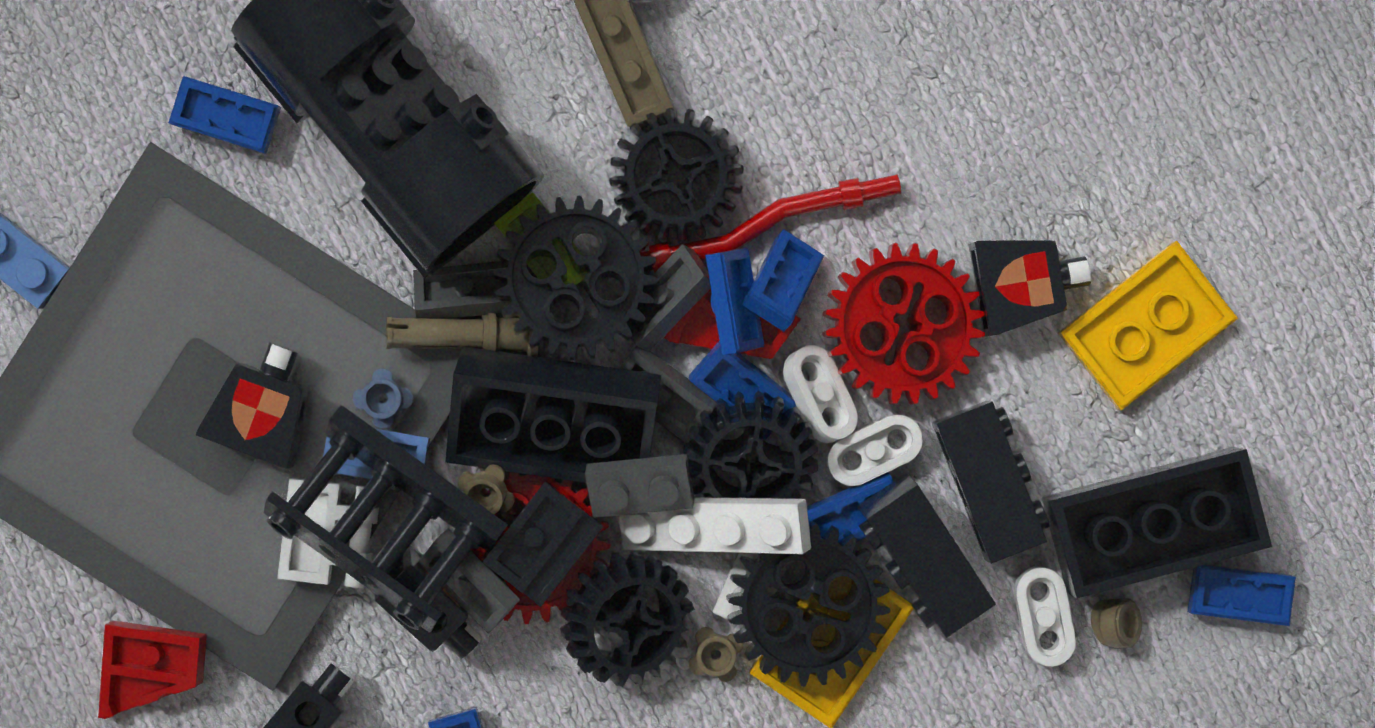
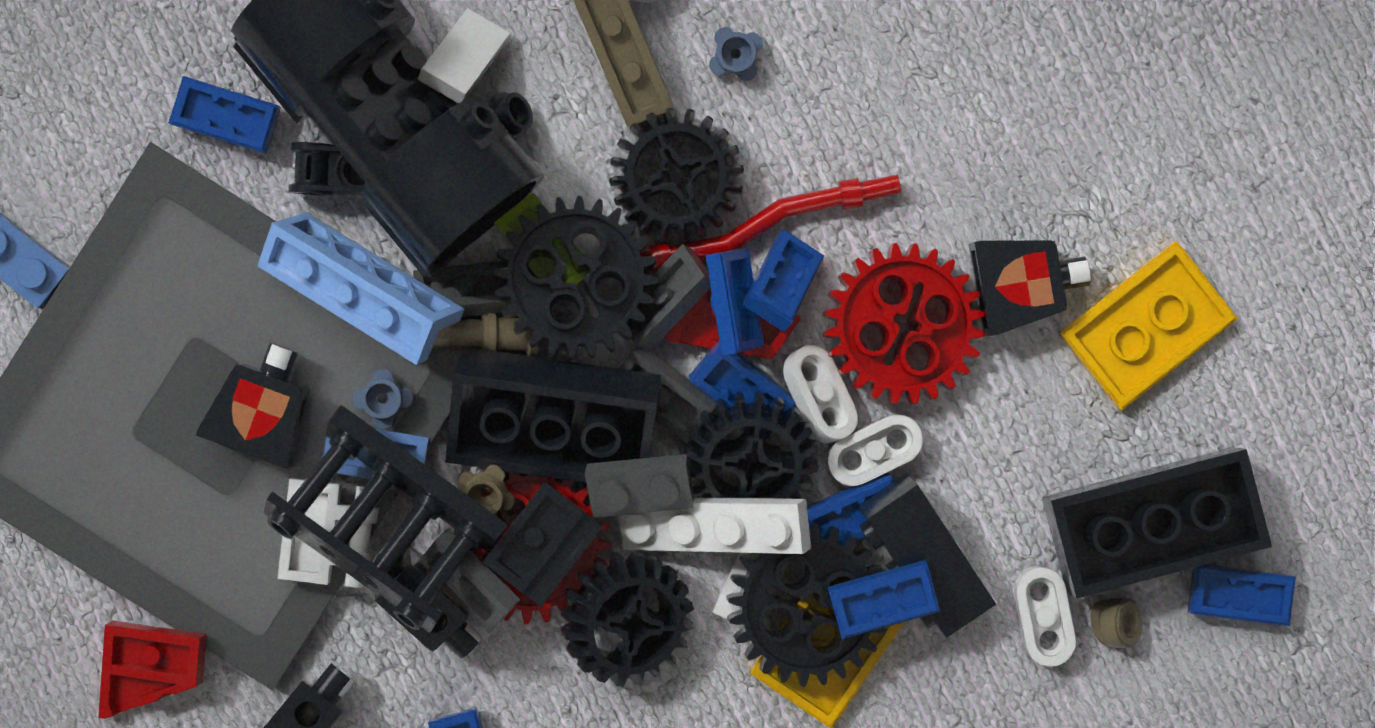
dark tan plate [689,627,743,682] -> none
black brick [931,401,1050,564] -> none
none -> light blue fence [257,212,464,365]
none -> black piece [288,142,364,196]
none -> white tile [418,8,510,103]
none -> black plate [488,92,533,140]
none -> sand blue plate [709,27,763,81]
none -> blue plate [827,560,940,639]

